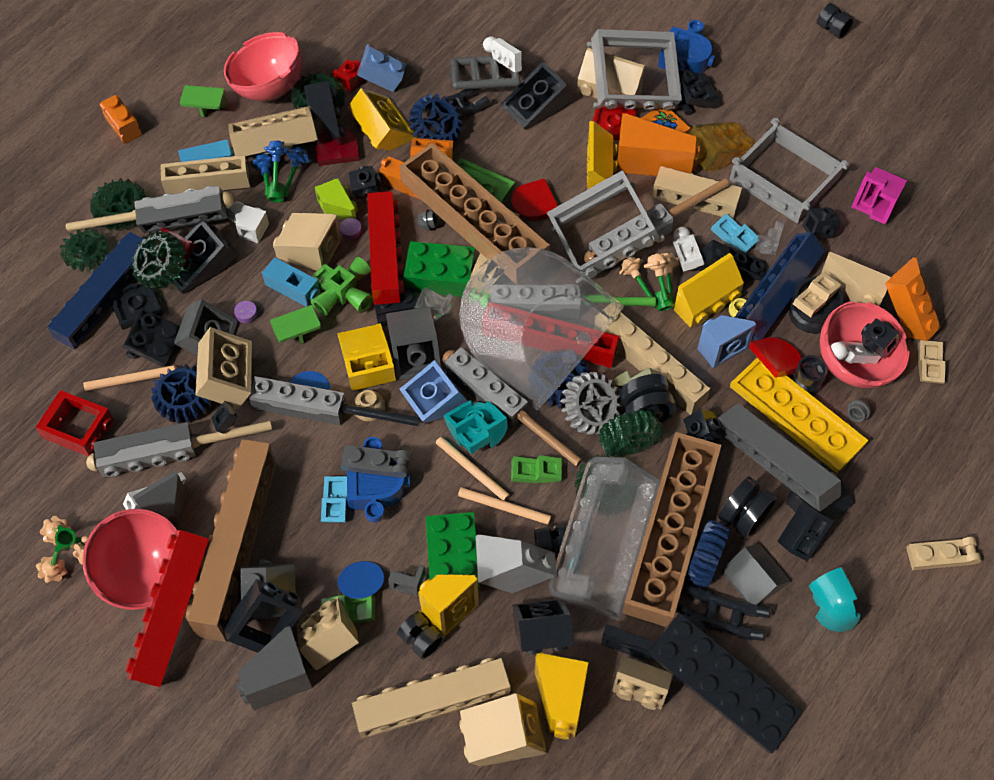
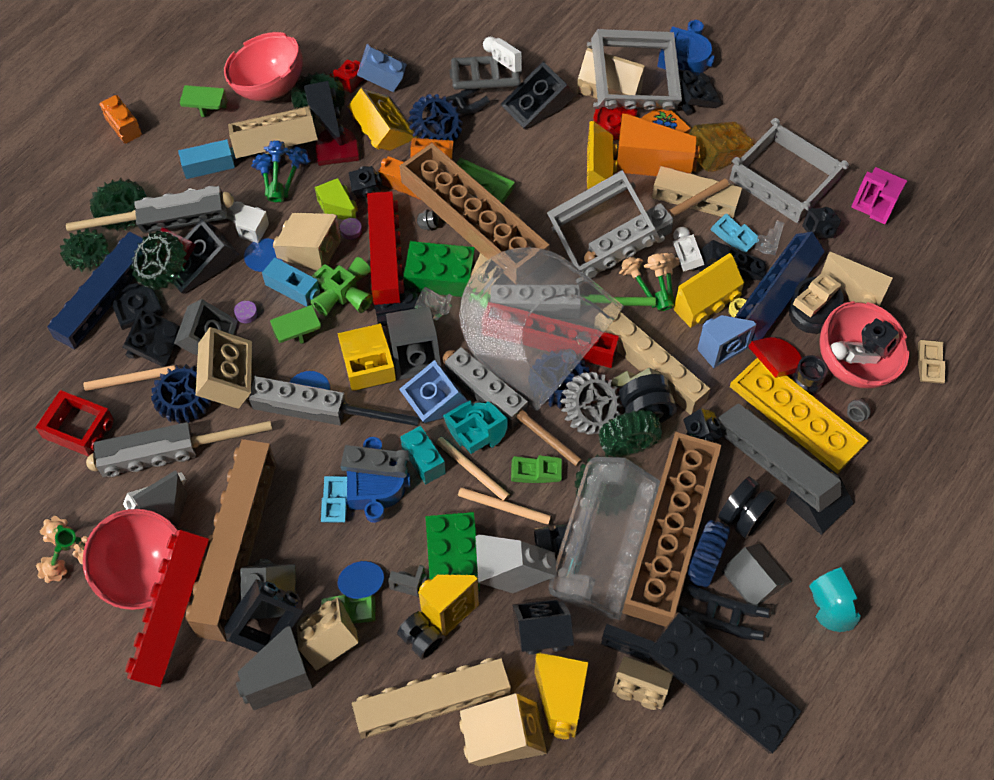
tan brick [161,155,250,194] -> none
black plate [211,401,237,434] -> none
tan piece [352,390,385,421] -> none
red tile [511,178,558,221] -> none
black hinge [777,501,834,562] -> none
black wheel [817,3,855,39] -> none
orange slope [885,257,941,341] -> none
tan plate [907,537,982,570] -> none
none -> blue sticker [244,238,283,272]
none -> teal brick [400,426,446,485]

